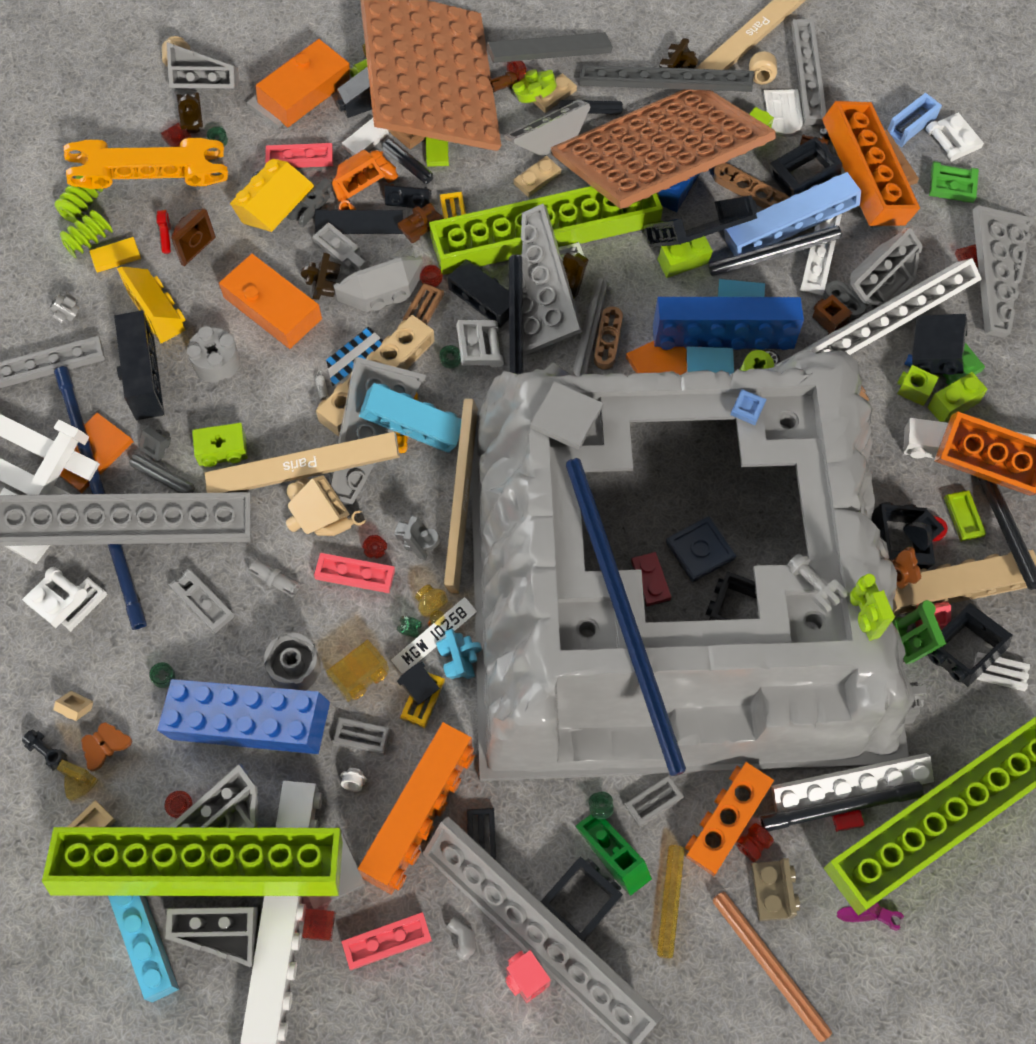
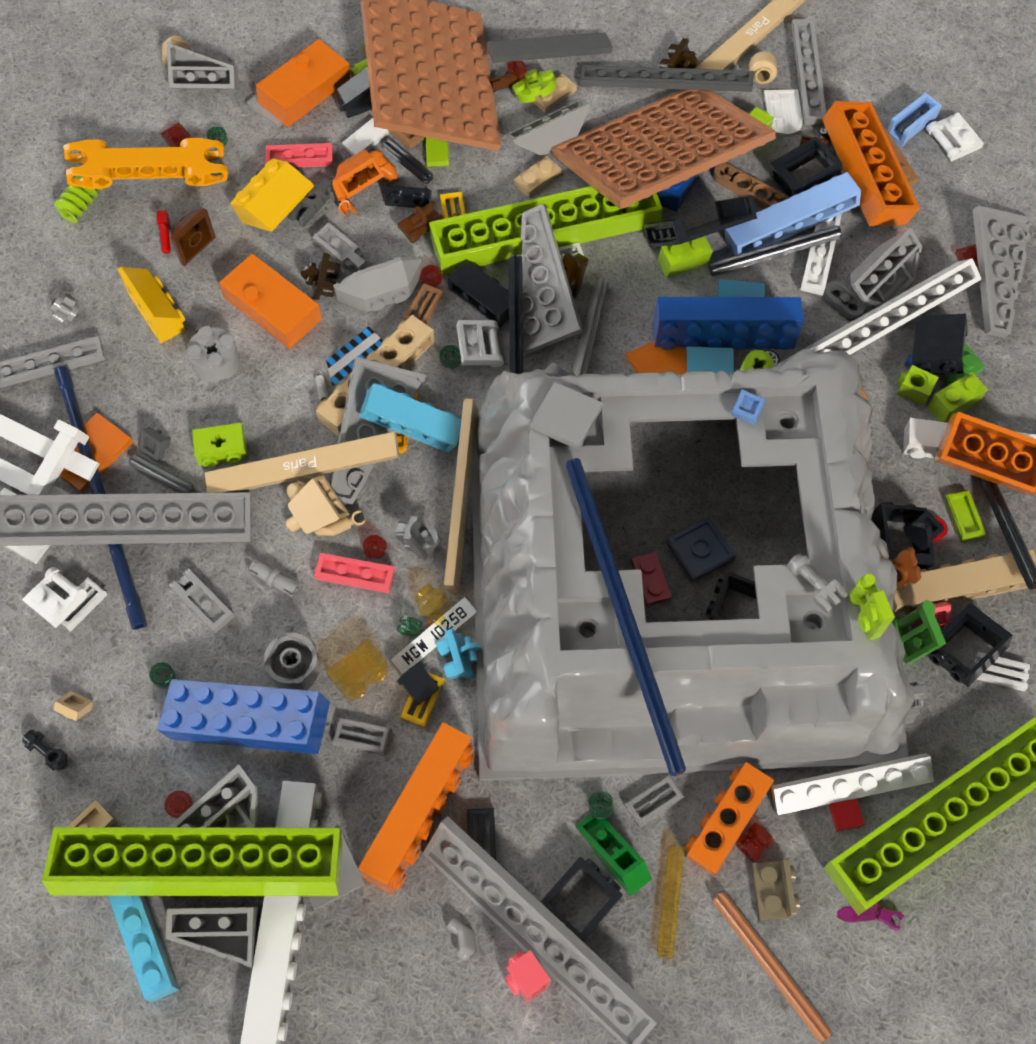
clear yellow tile [57,760,98,801] -> none
lime piece [60,210,113,258] -> none
dark orange animal [81,722,133,772] -> none
yellow tile [89,237,141,273] -> none
black brick [114,310,165,421] -> none
dark brown hips [177,92,203,134] -> none
clear red tile [302,908,336,942] -> none
black sticker [315,210,403,234] -> none
white plate [340,768,367,792] -> none
coral plate [341,912,432,970] -> none
black axle [559,100,623,114] -> none
medium nougat beam [594,307,623,369] -> none
black piece [760,781,924,833] -> none
reddish brown brick [812,294,853,335] -> none
bright green plate [929,161,979,203] -> none

